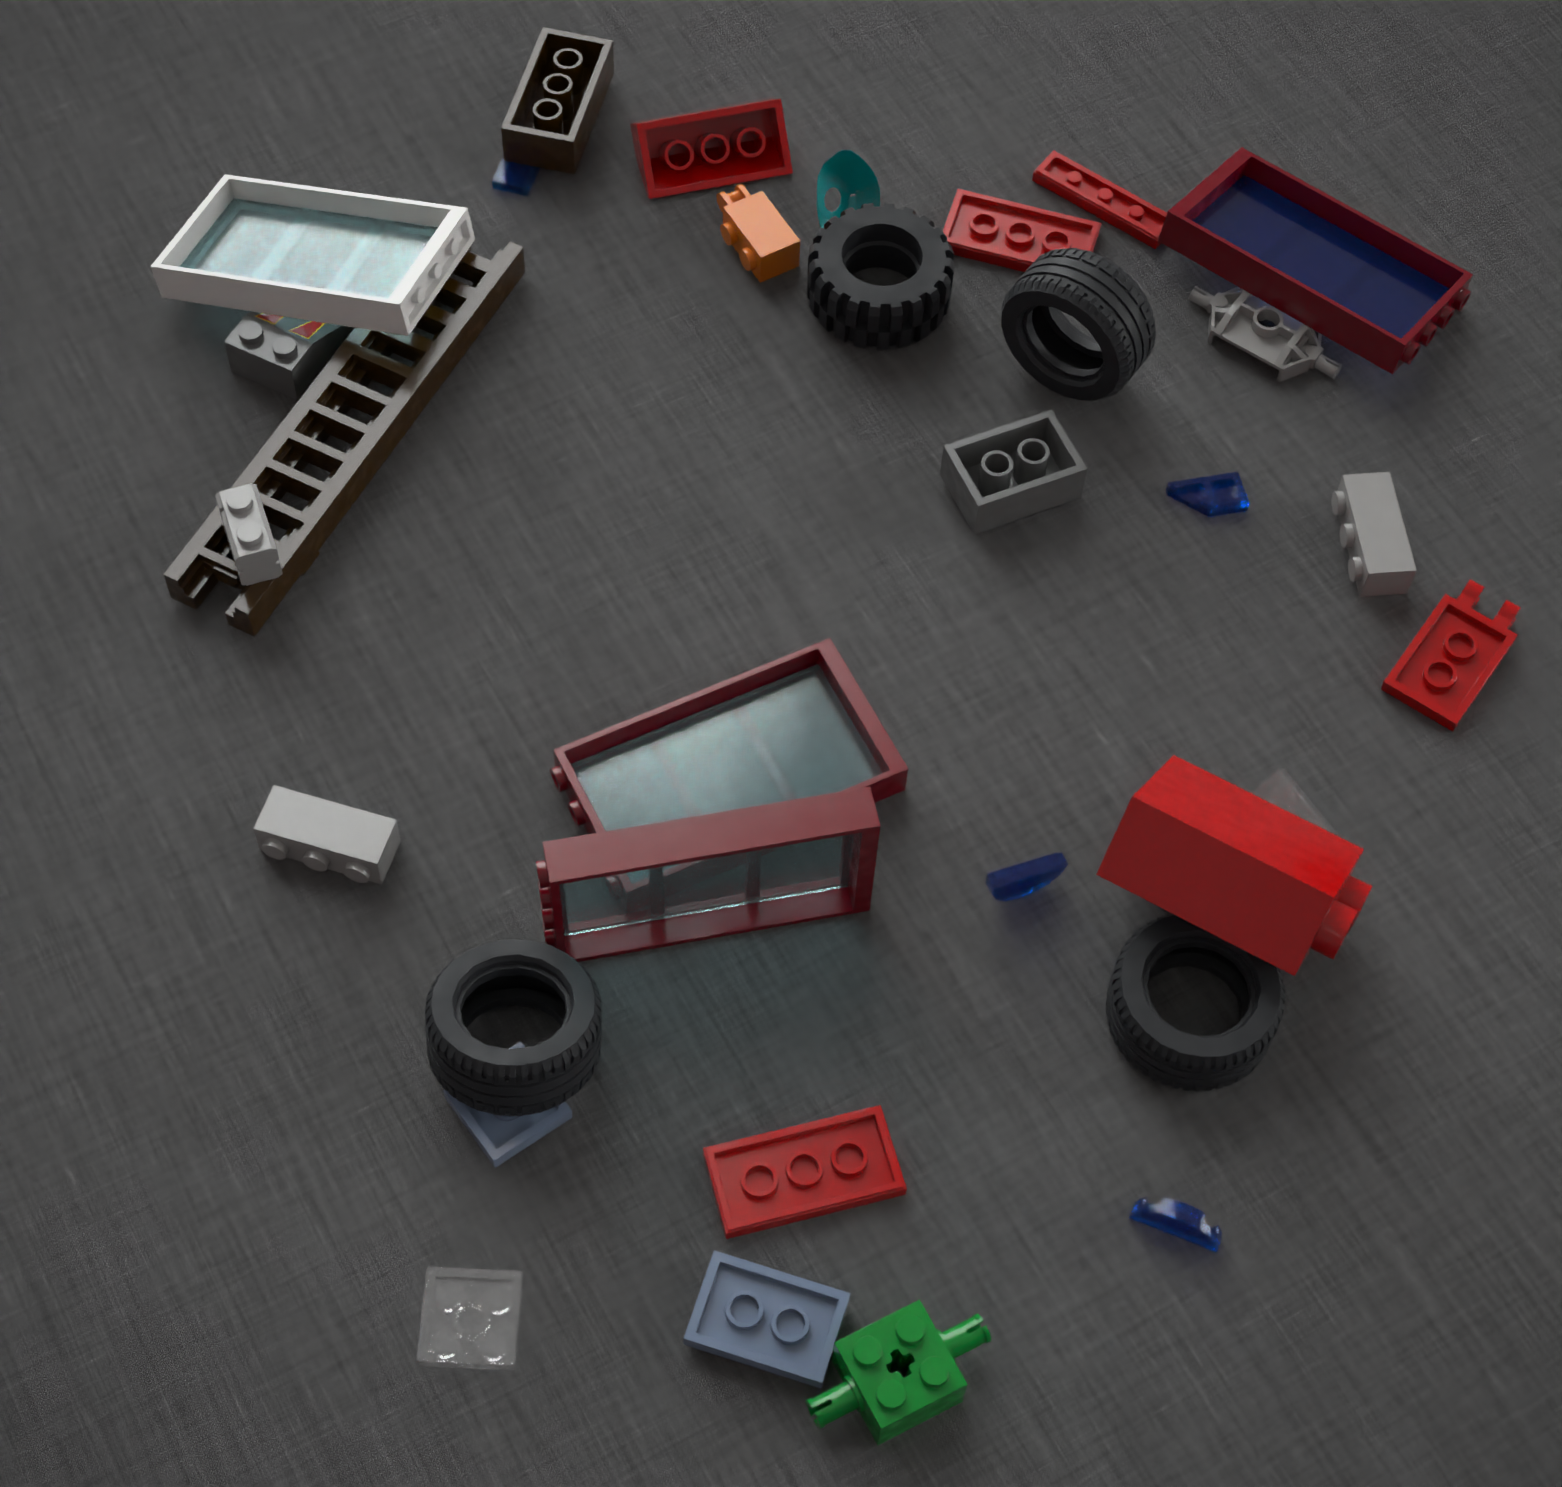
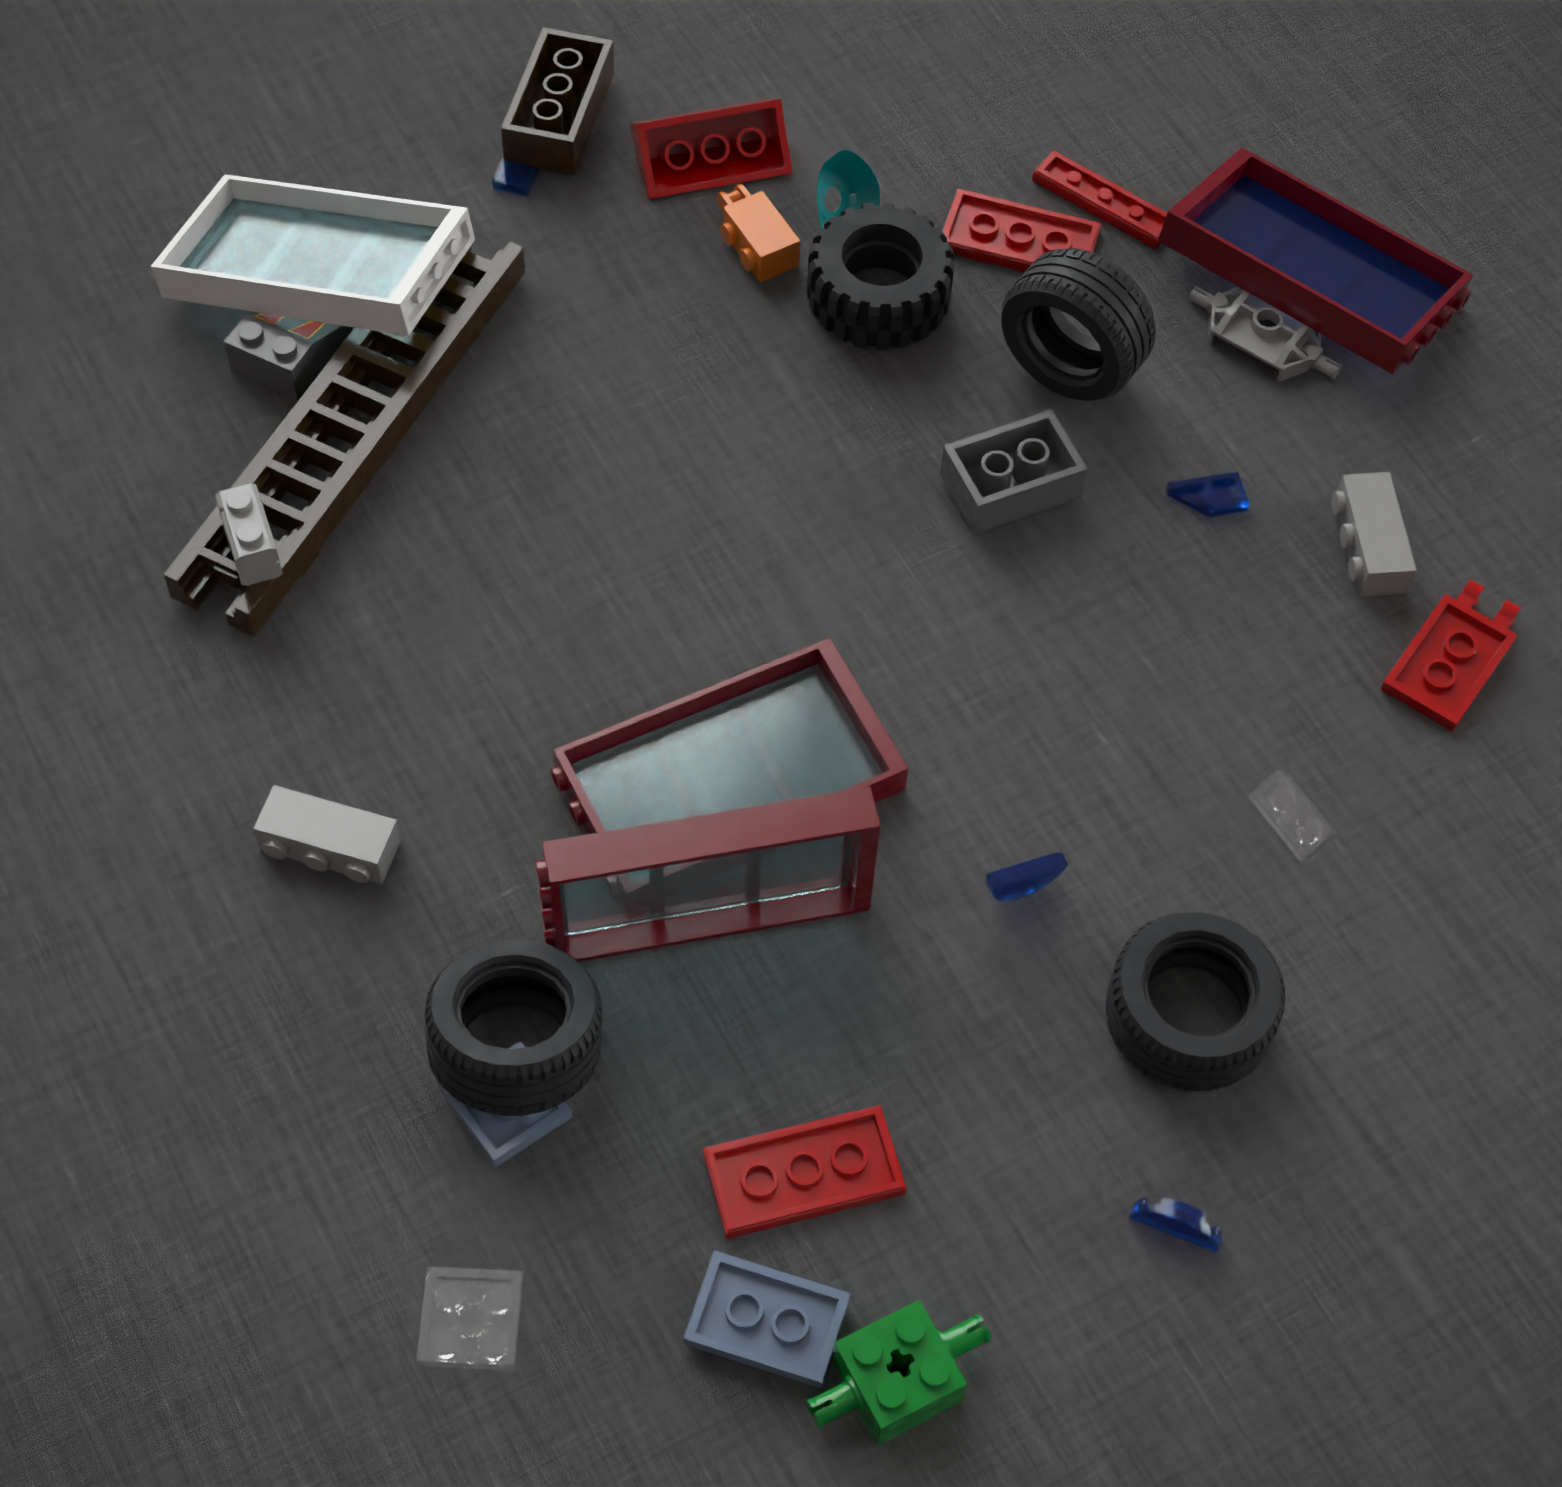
red brick [1096,755,1373,976] -> none

